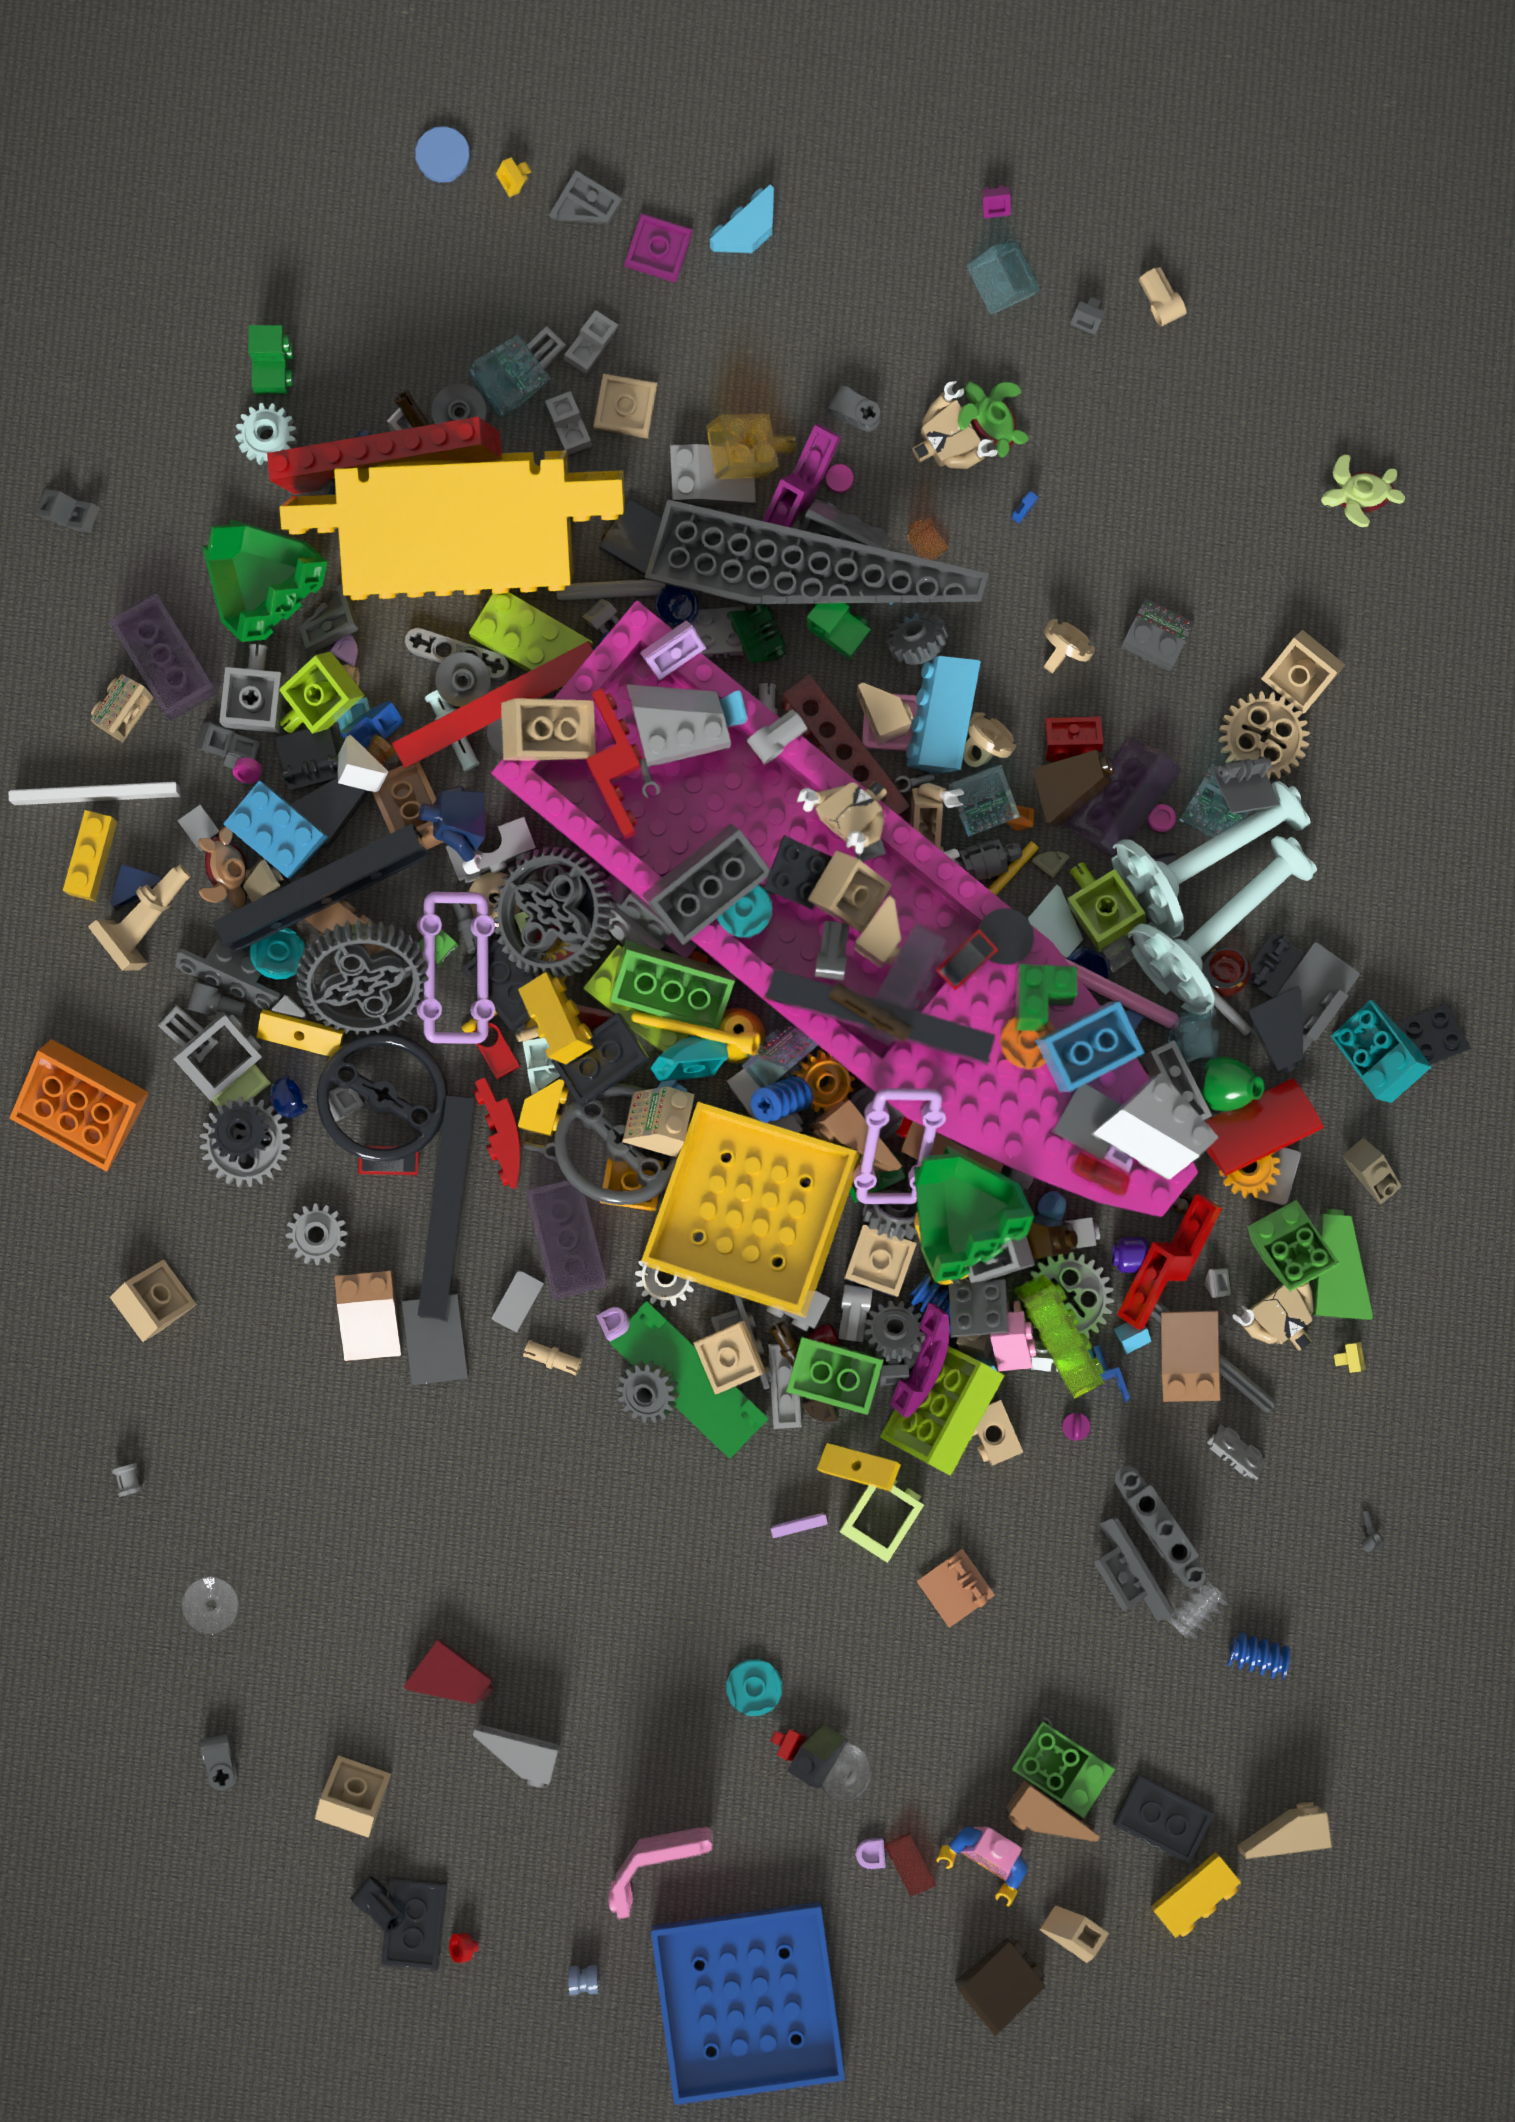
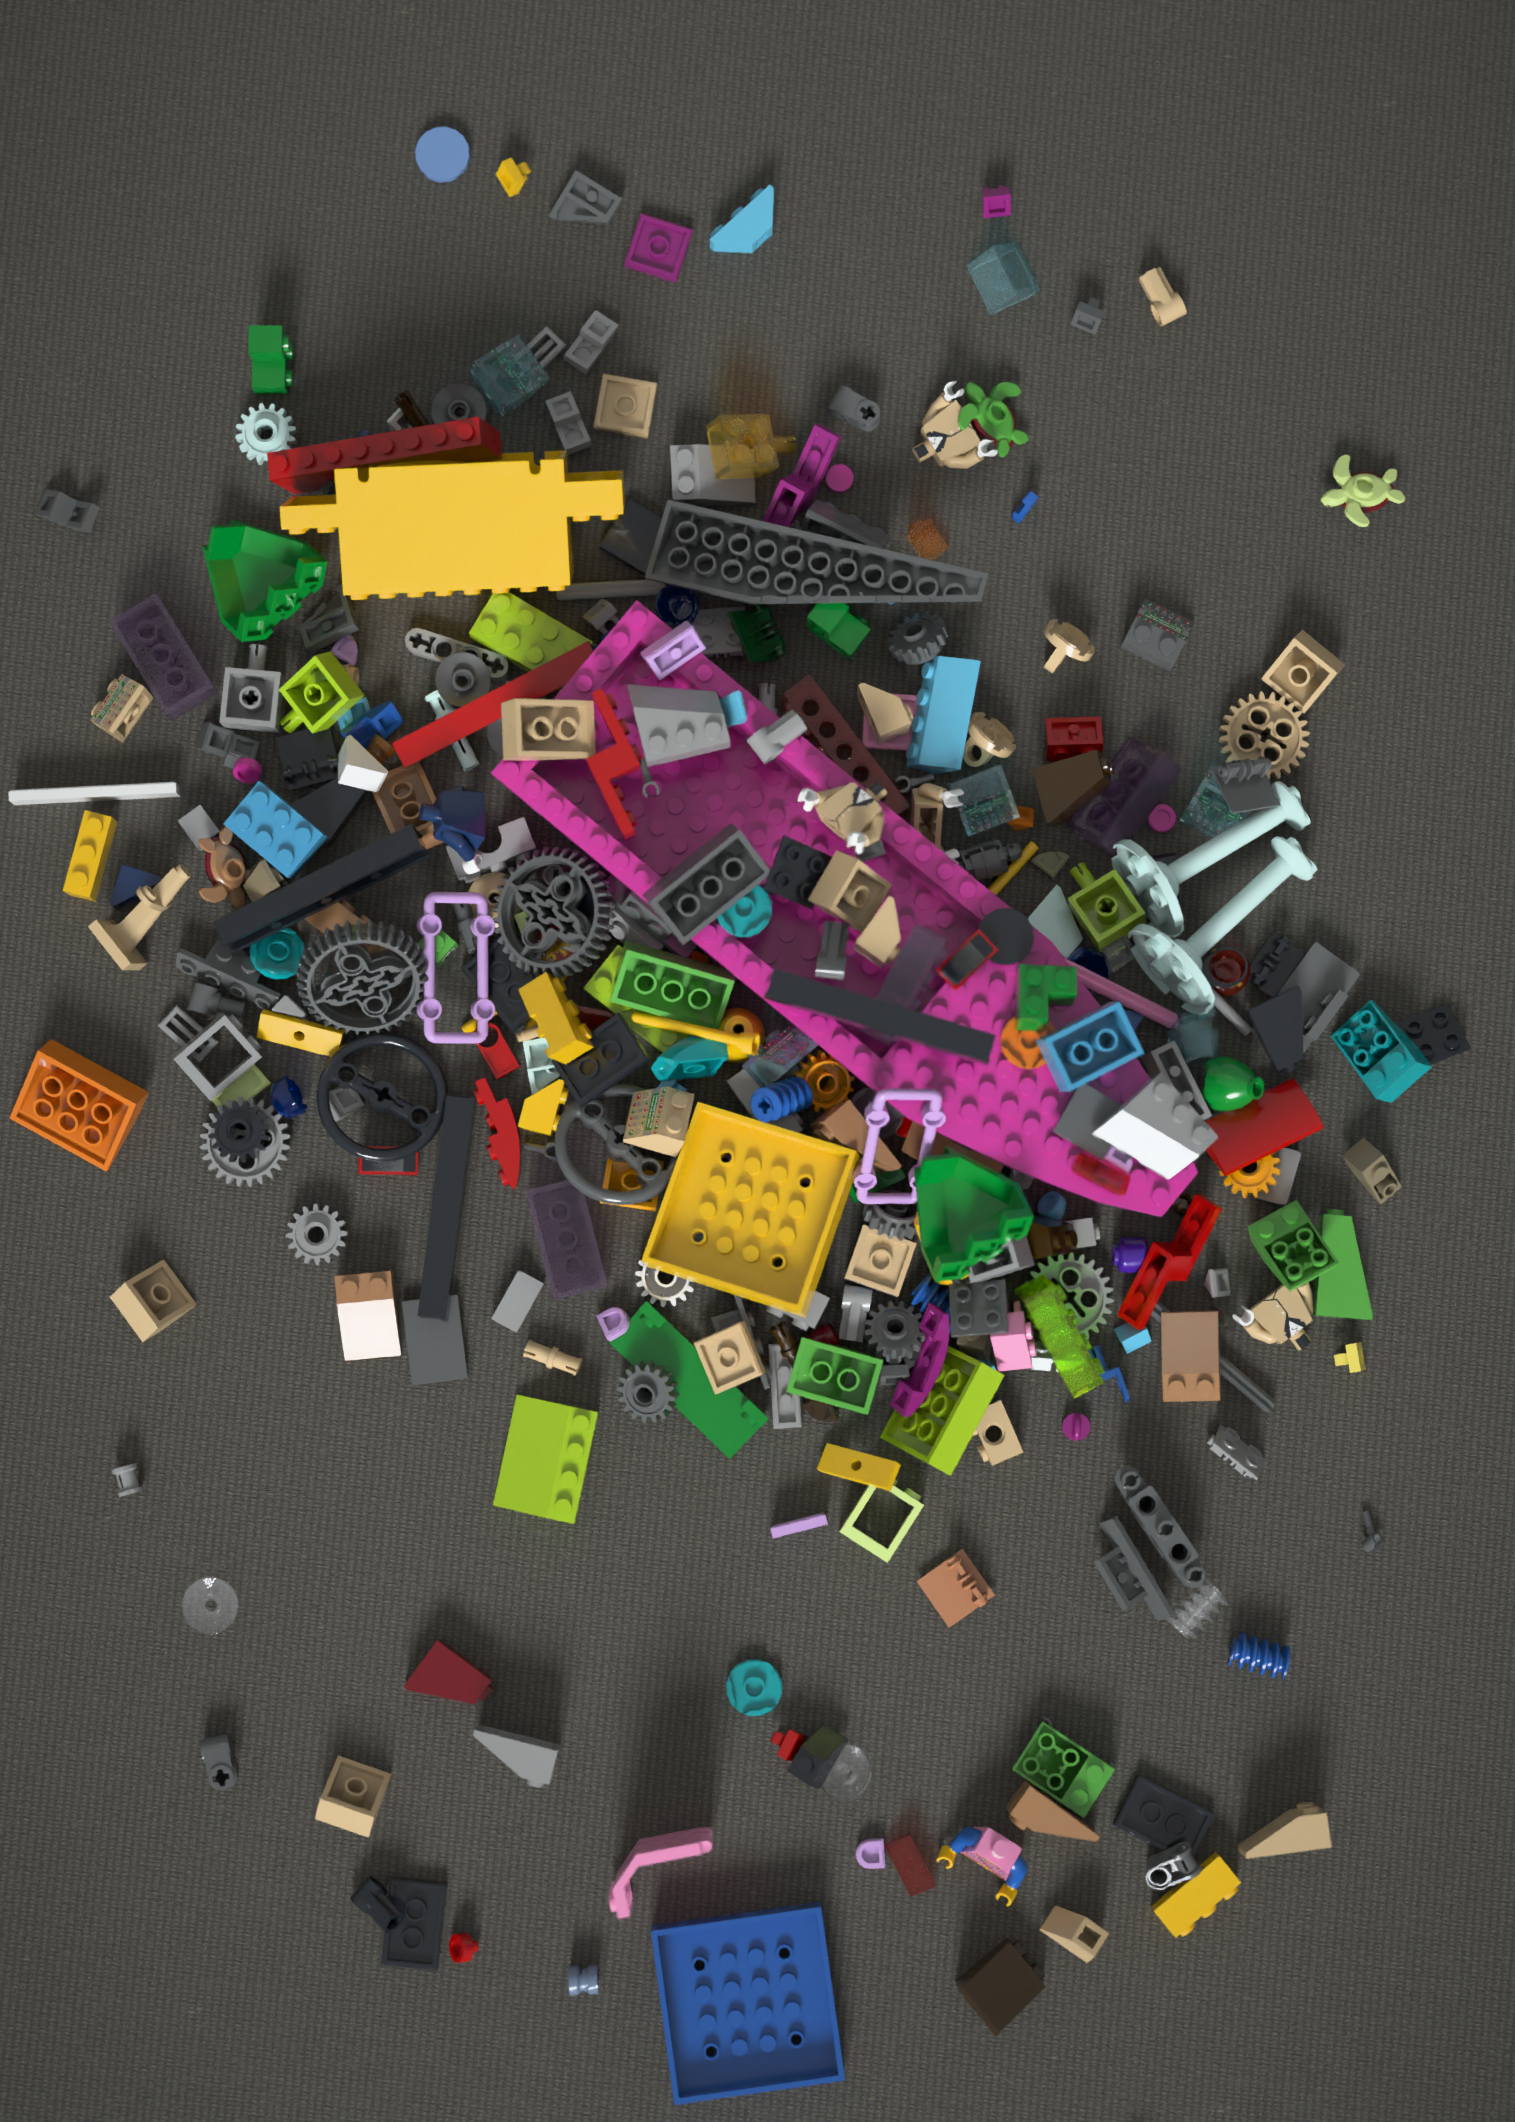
dark brown pin [829,981,914,1042] -> none
none -> lime slope [493,1395,599,1524]
none -> dark grey piece [1146,1842,1203,1890]

